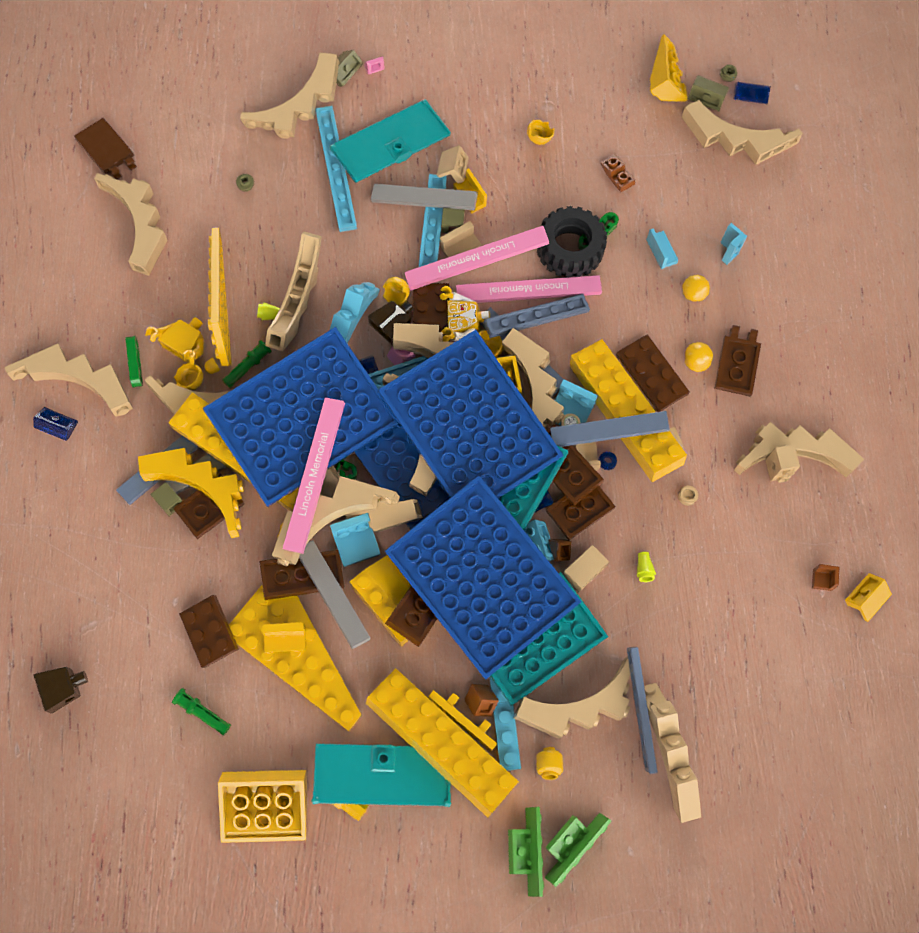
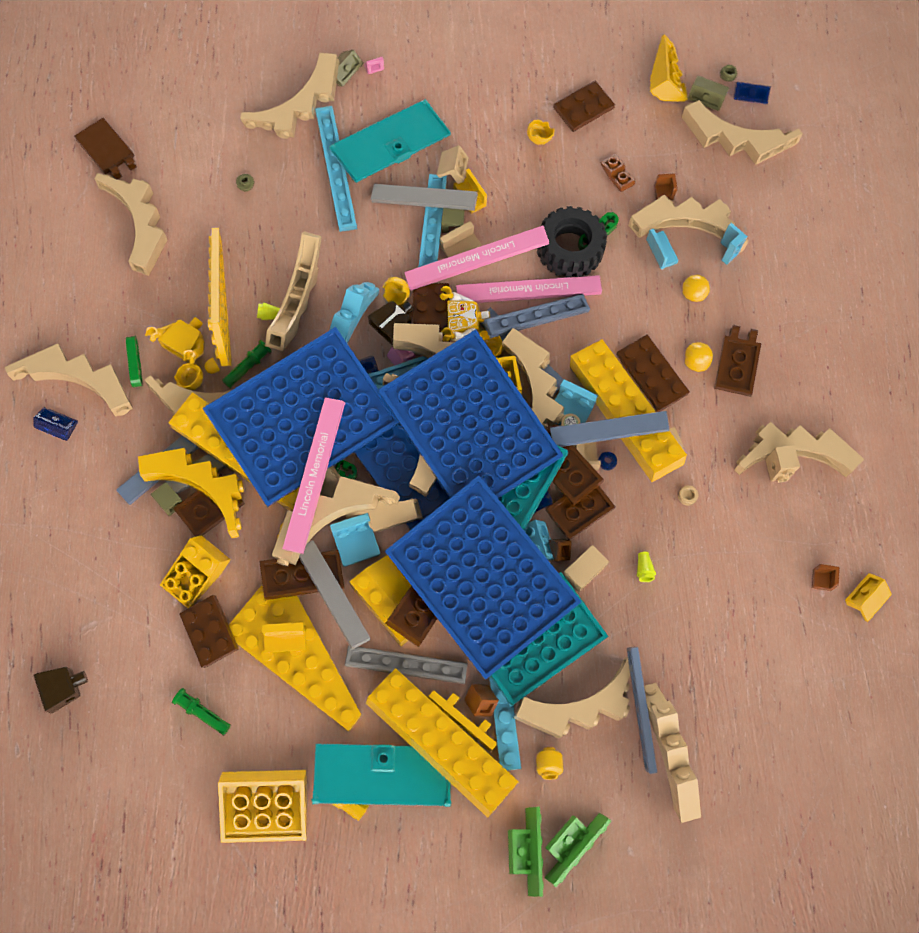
none -> yellow slope [160,535,231,608]
none -> light grey tile [345,645,468,684]
none -> reddish brown plate [553,81,615,132]
none -> tan arch [629,195,748,253]
none -> dark orange panel [654,173,678,200]

